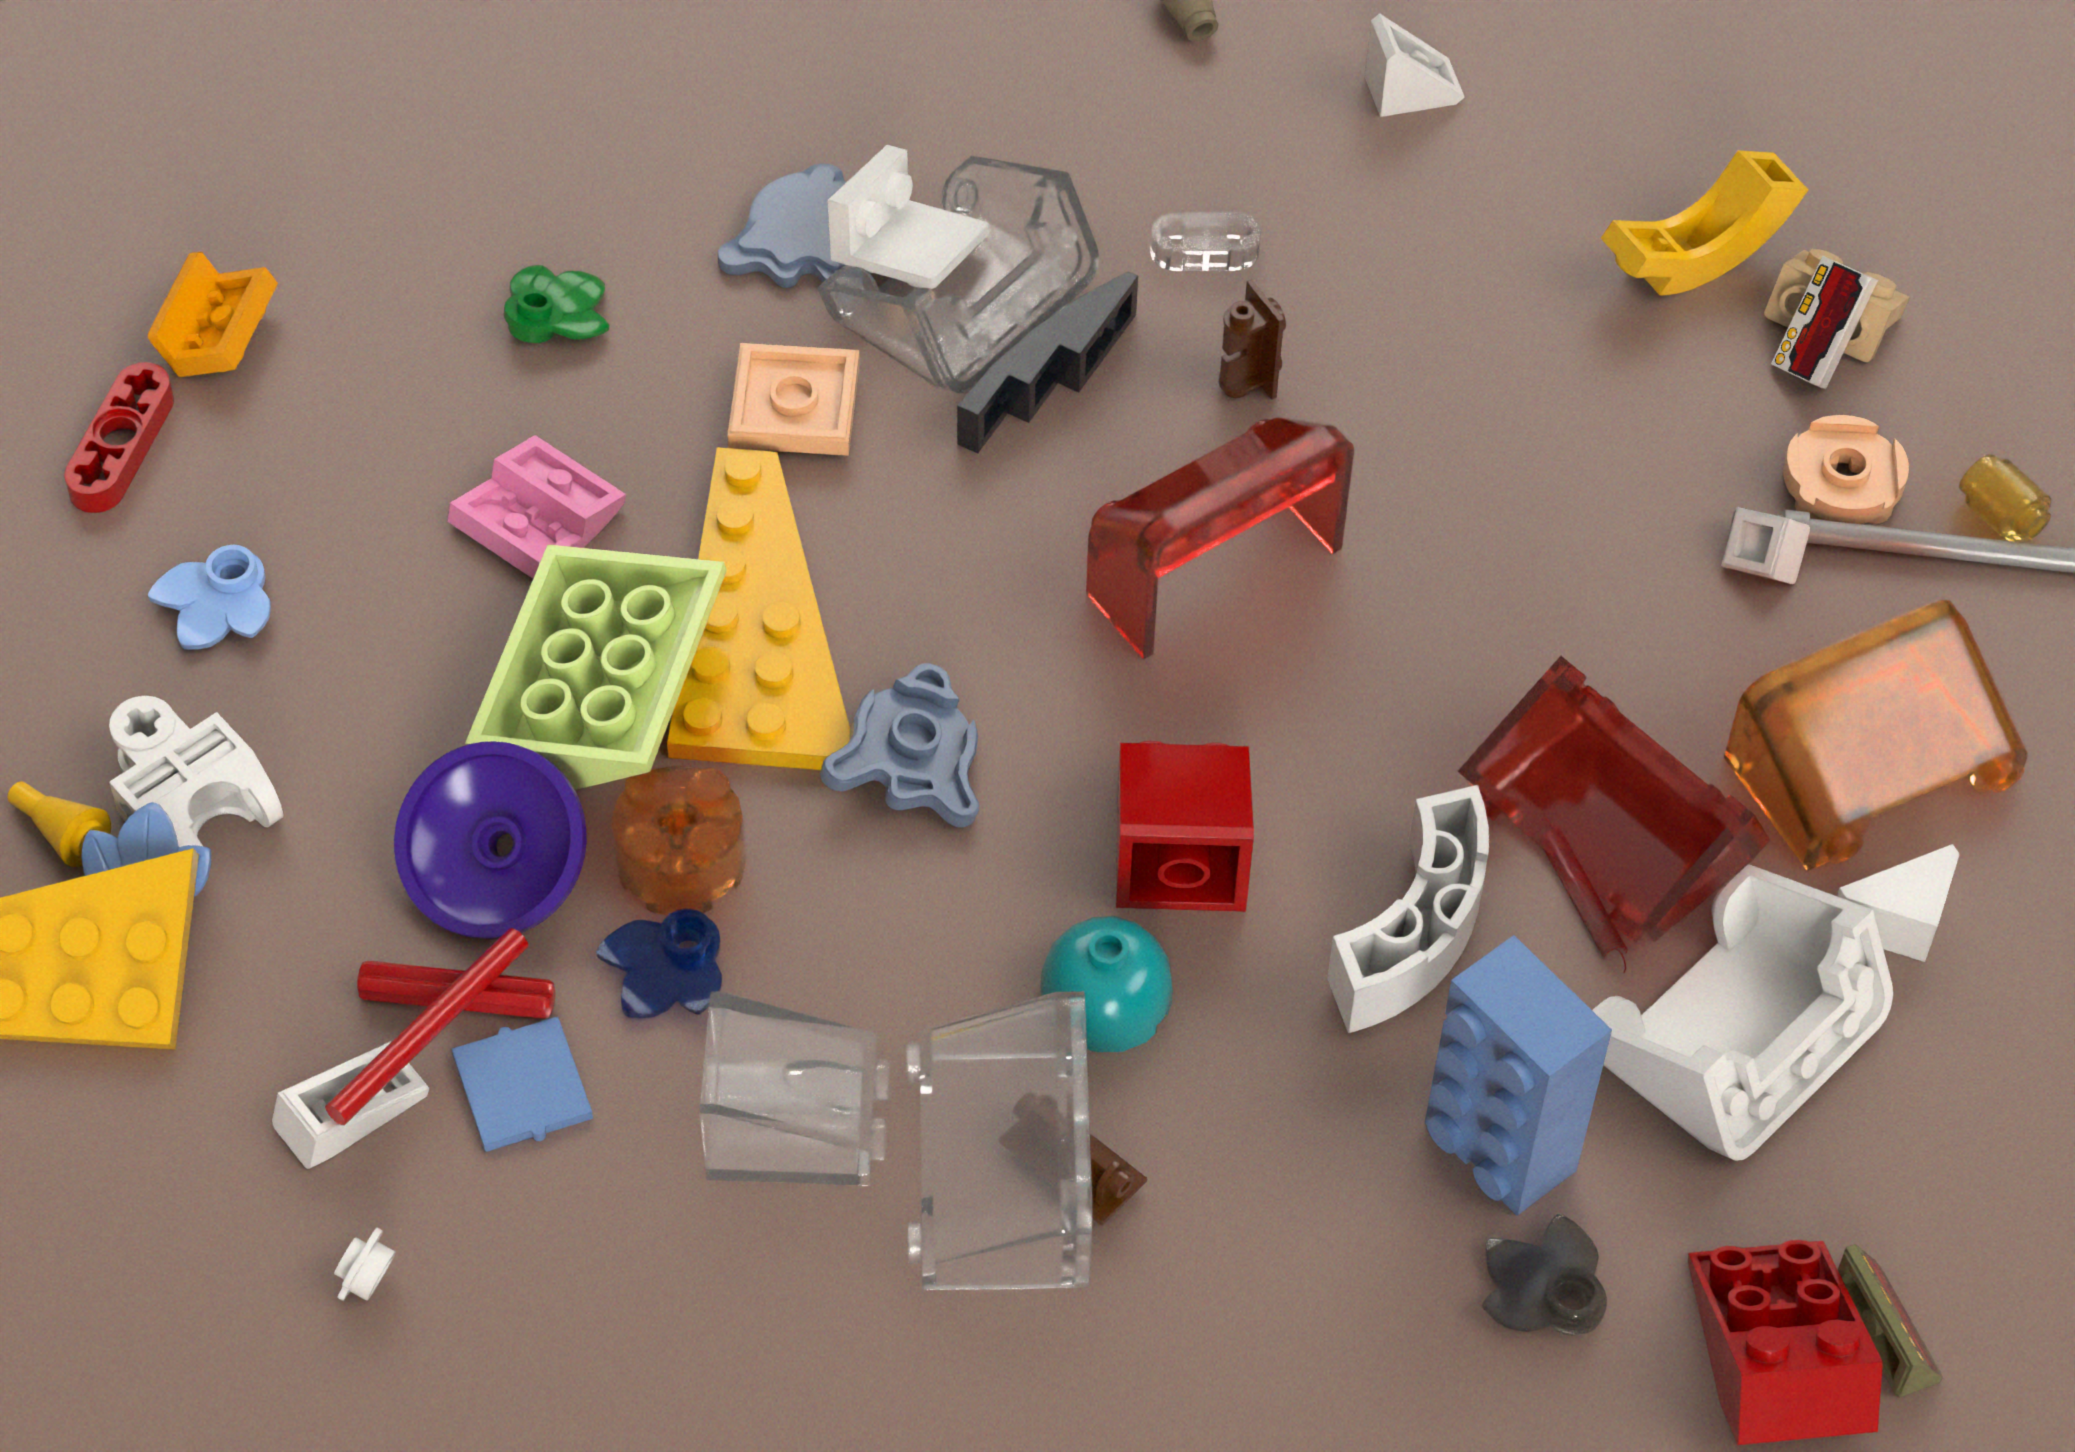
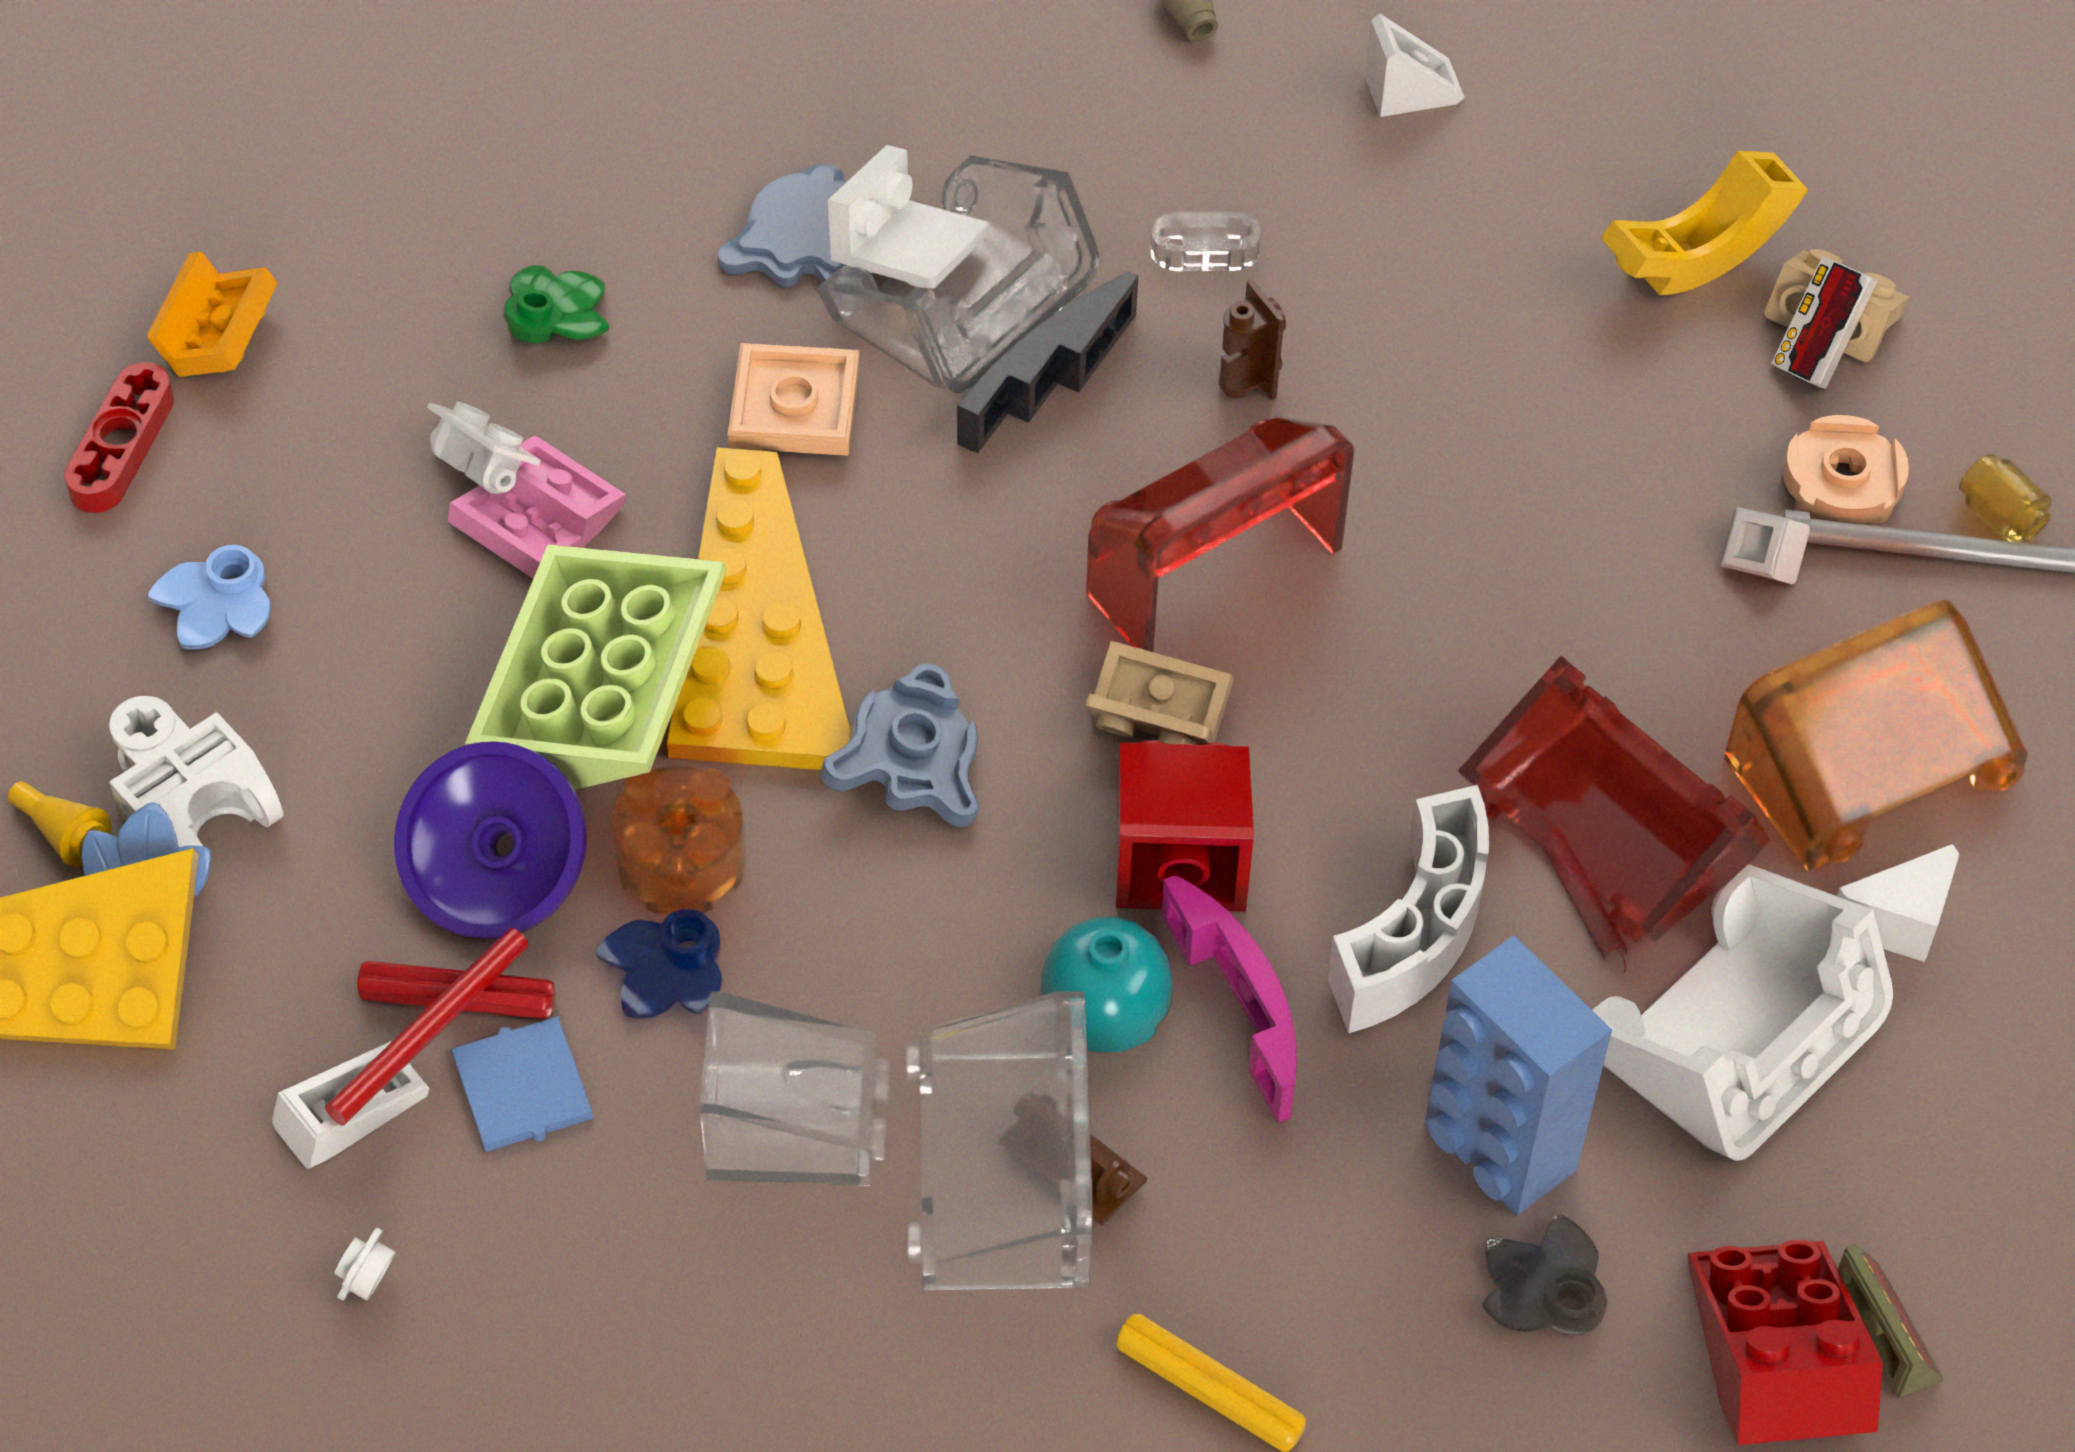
none -> white hinge [427,401,541,494]
none -> tan bracket [1085,641,1234,745]
none -> yellow axle [1116,1314,1306,1452]
none -> dark pink slope [1161,875,1297,1123]

